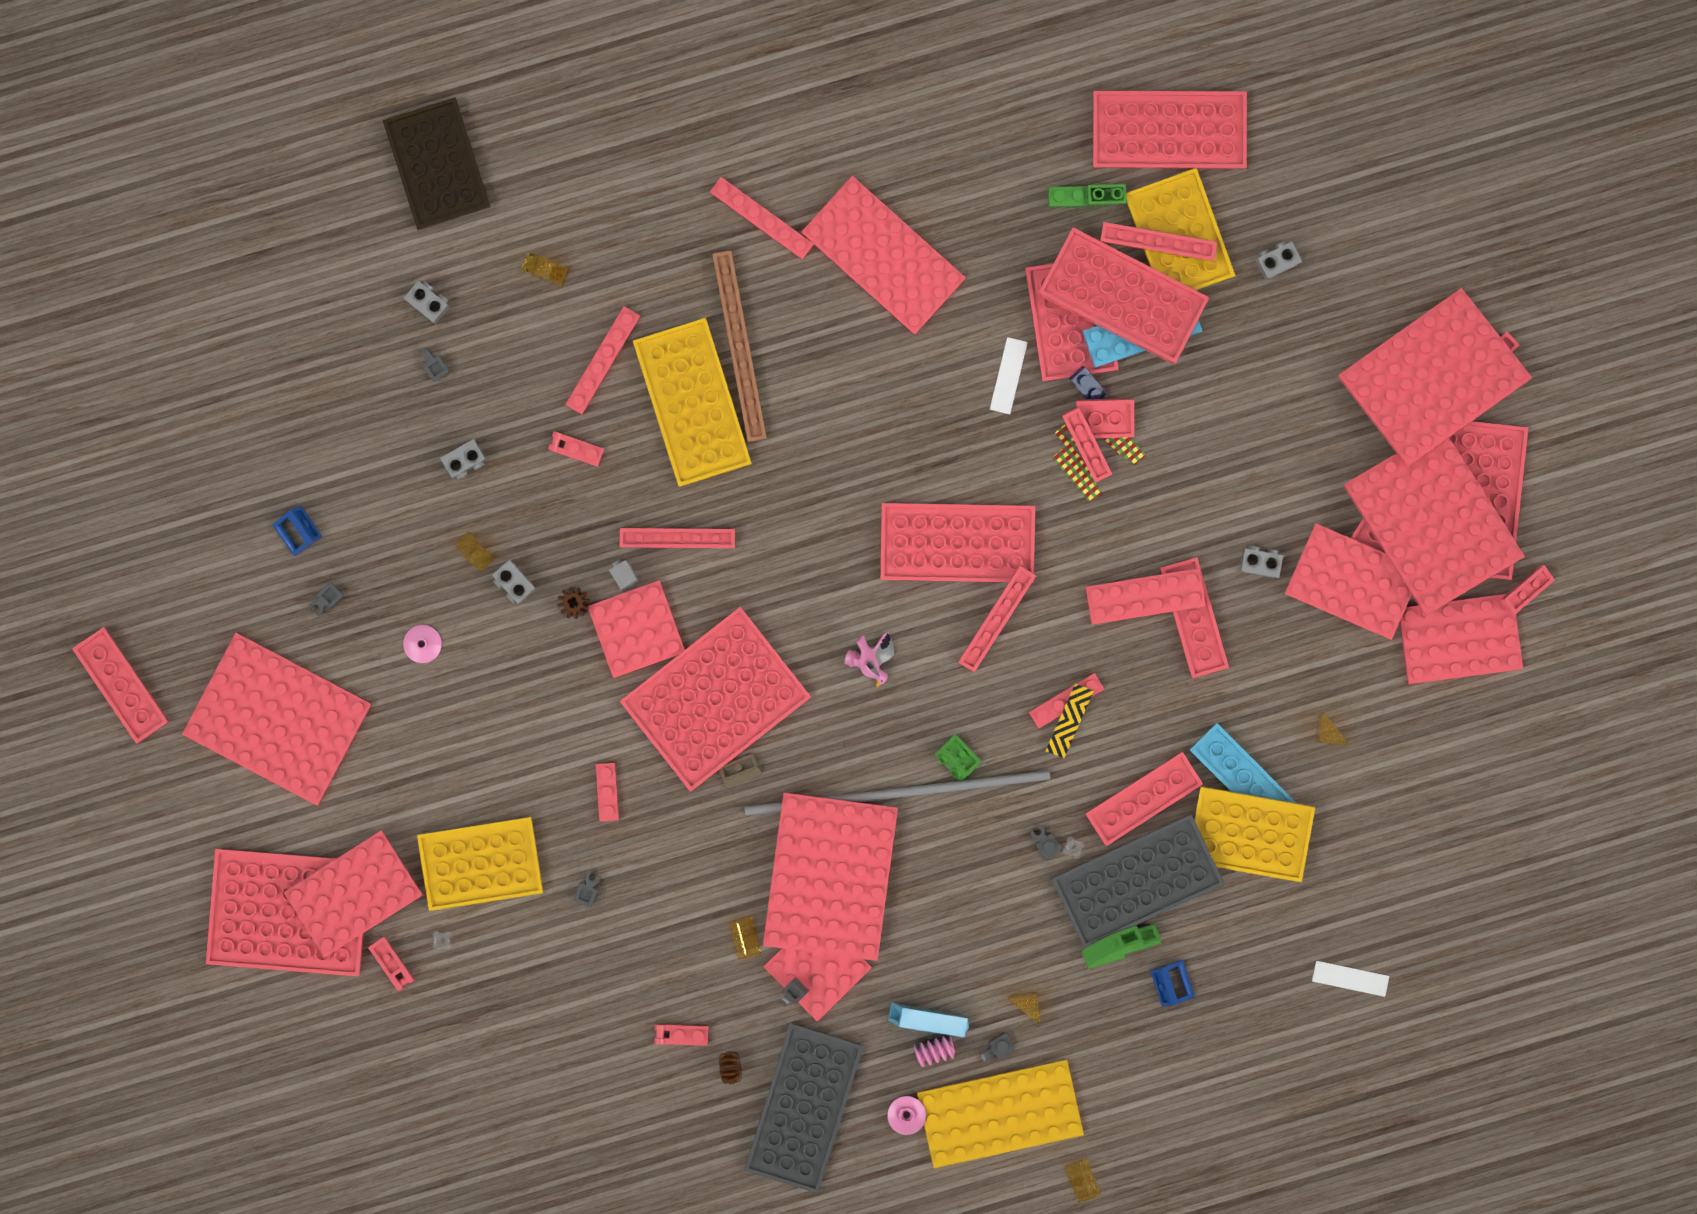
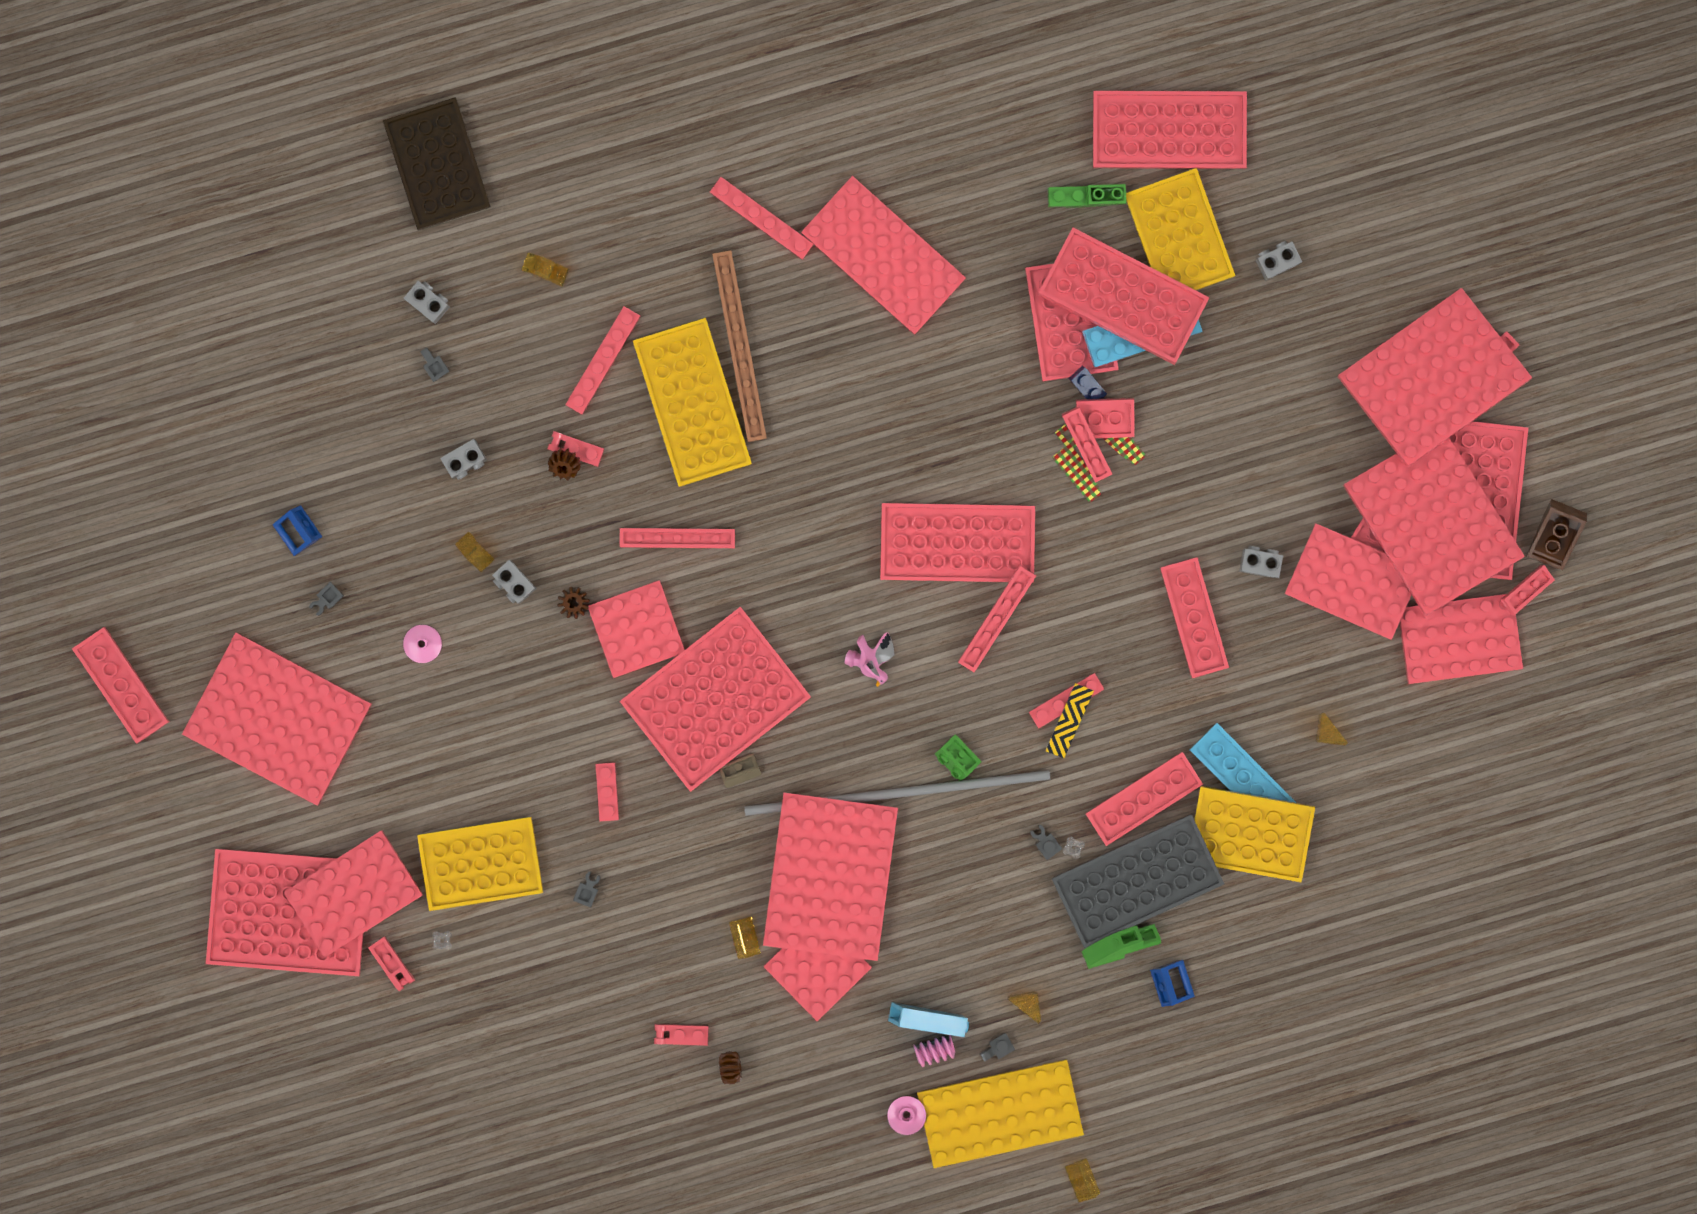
light grey brick [609,559,640,591] -> none
dark grey plate [744,1022,864,1194] -> none
dark grey plate [780,977,809,1006] -> none
white sticker [990,337,1028,414] -> none
coral plate [1086,568,1206,625] -> none
coral plate [1100,222,1217,262] -> none
white sticker [1312,961,1389,997] -> none
none -> reddish brown gear [548,448,581,481]
none -> reddish brown slope [1527,499,1587,571]

